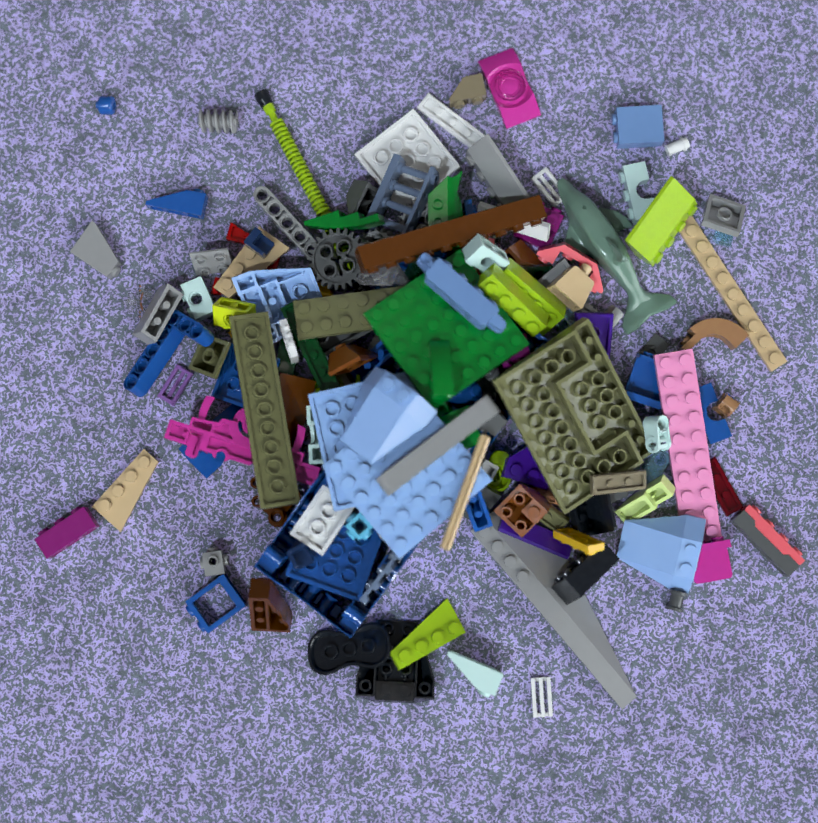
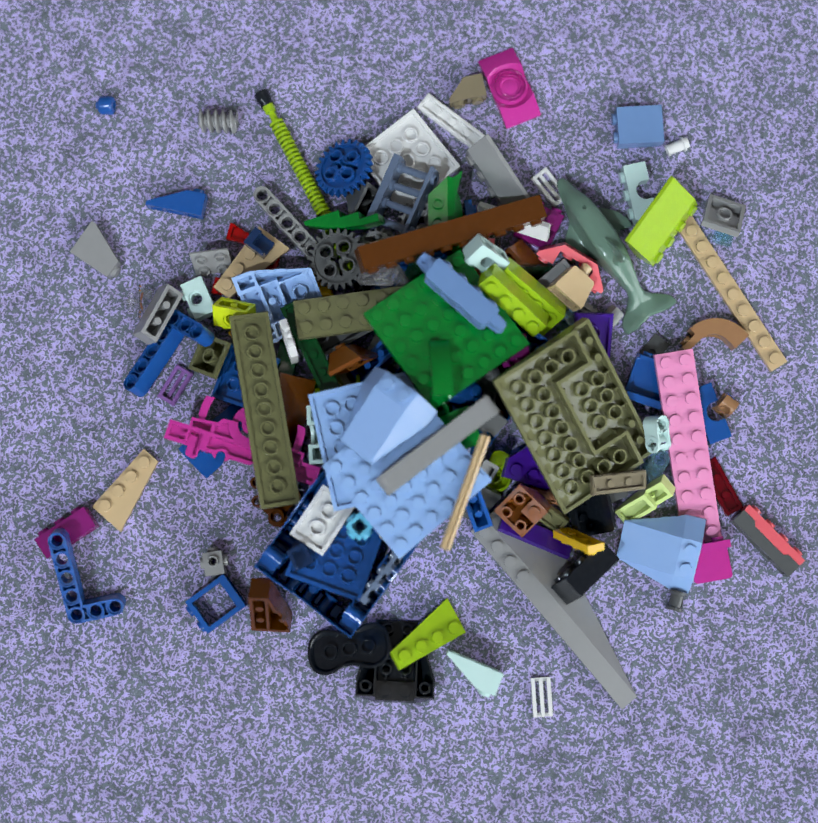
none -> blue beam [48,528,126,624]
none -> blue gear [315,139,374,198]

